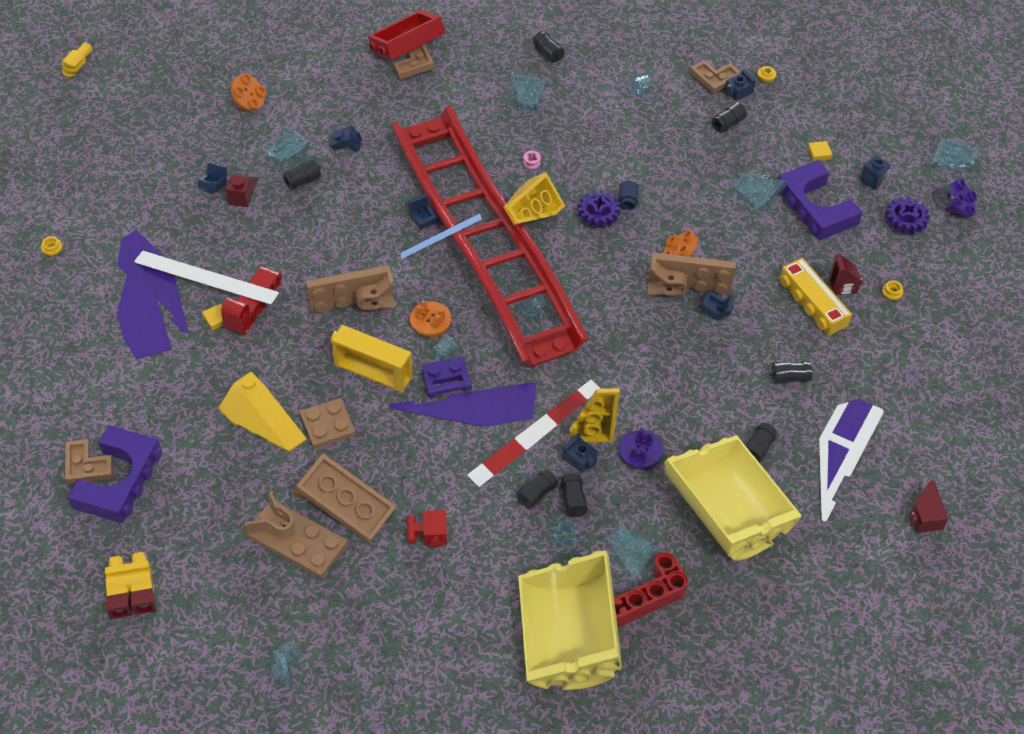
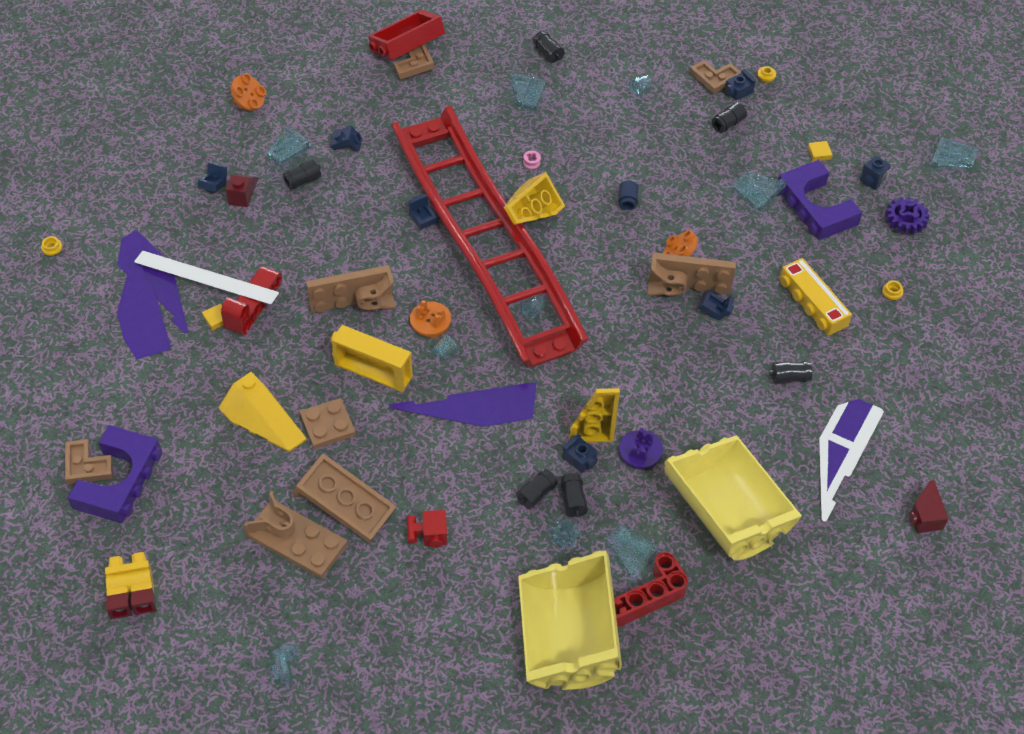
yellow arm [62,43,92,78] -> none
light blue sticker [401,214,481,259] -> none
dark purple plate [422,356,472,398] -> none
sticker [467,380,601,487] -> none
dark purple gear [577,190,621,229] -> none
black piece [745,423,777,463] -> none
dark red slope [829,254,863,295] -> none
dark purple plate [946,178,977,218] -> none

